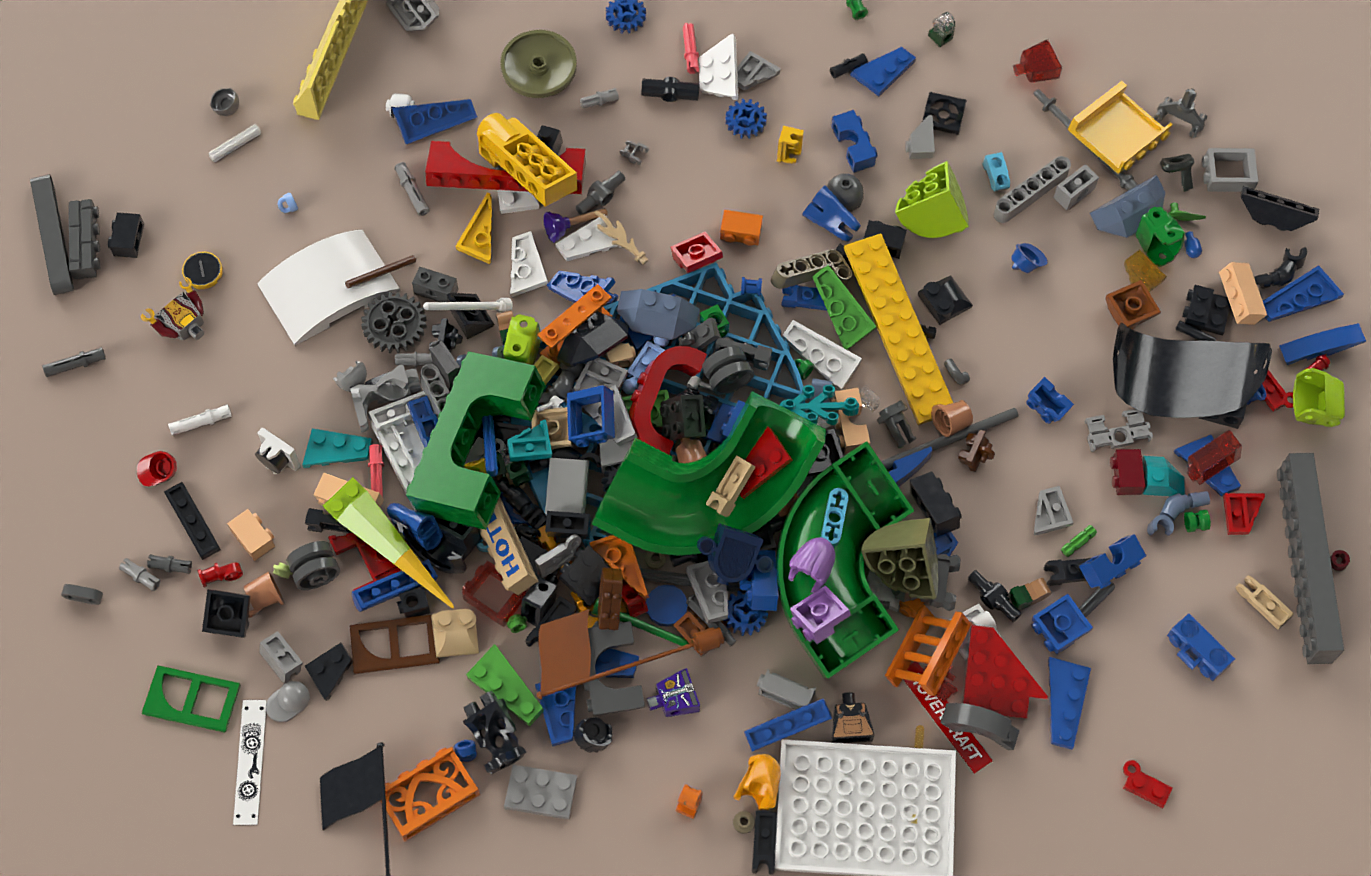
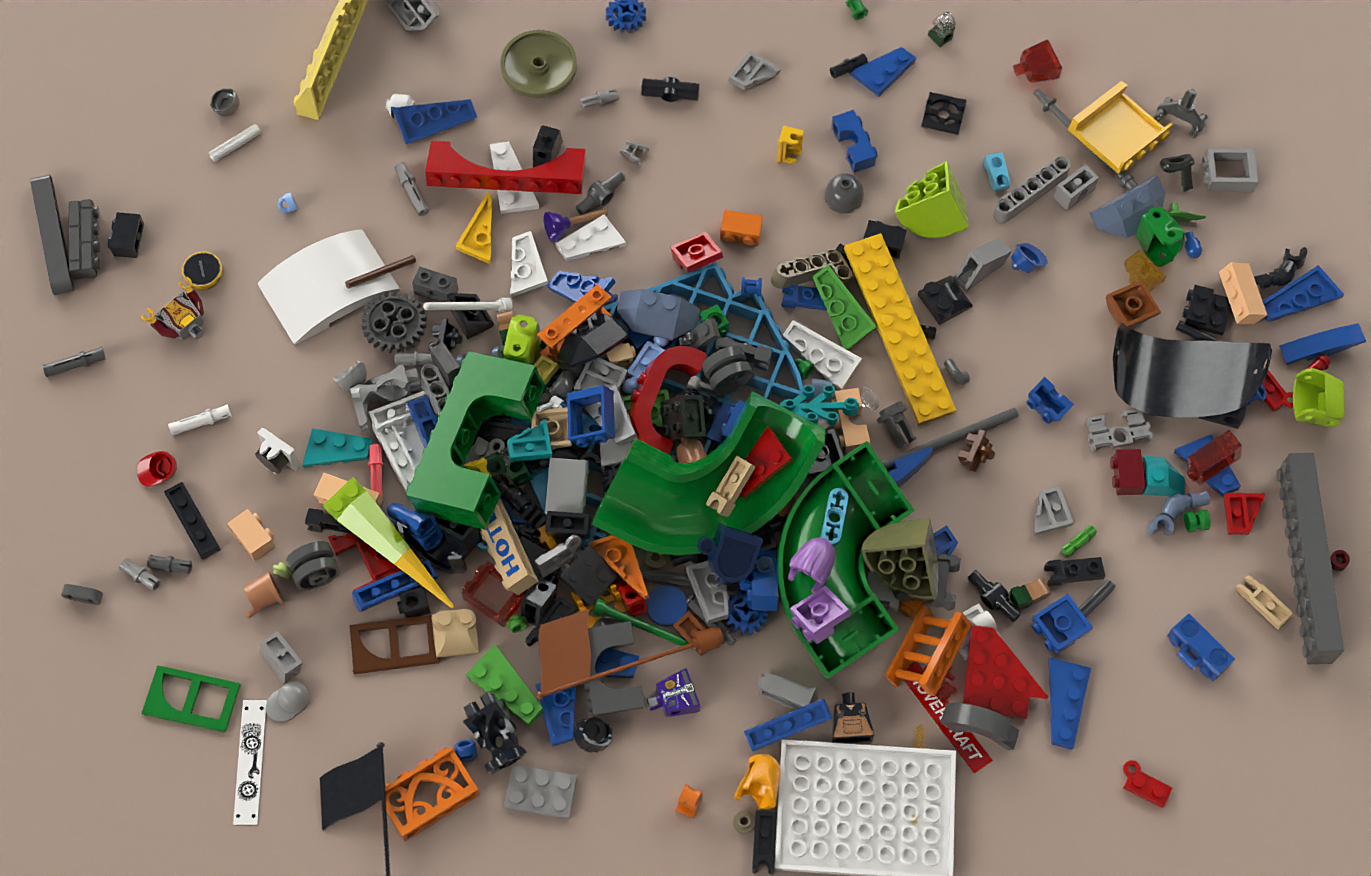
red connector [197,562,243,587] -> none
black slope [202,589,250,638] -> none
black wing [305,642,353,701] -> none
yellow brick [477,113,577,207] -> none
blue axle [482,415,498,477] -> none
tan piece [595,211,649,265] -> none
reddish brown piece [598,568,623,630] -> none
coral axle [683,23,699,74] -> none
white wing [699,34,738,100] -> none
blue gear [725,99,767,139] -> none
blue piece [802,185,861,242] -> none
light grey slope [905,115,935,159] -> none
black brick [910,471,962,537] -> none
nougat hat [931,400,973,437] -> none
blue arch [1079,534,1147,589] -> none
black wedge [1241,186,1319,231] -> none
none -> light grey slope [953,238,1012,291]

